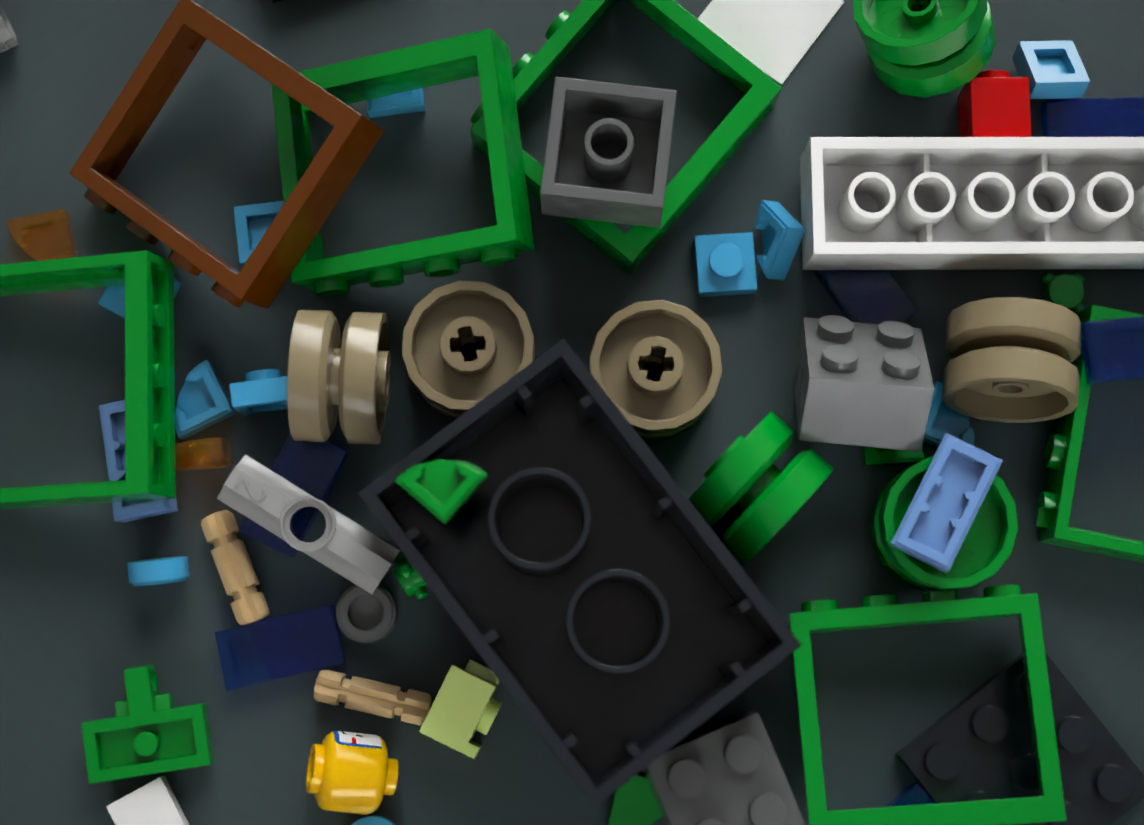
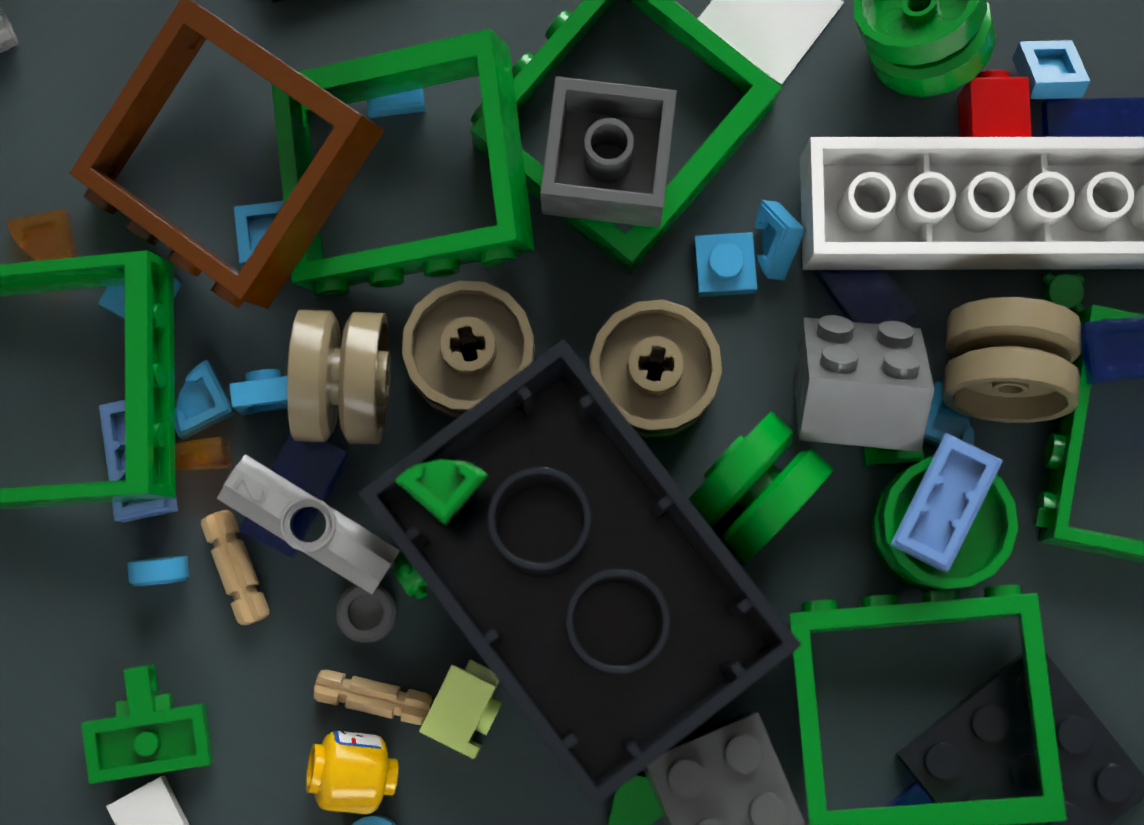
clear blue tile [215,605,347,691] -> none

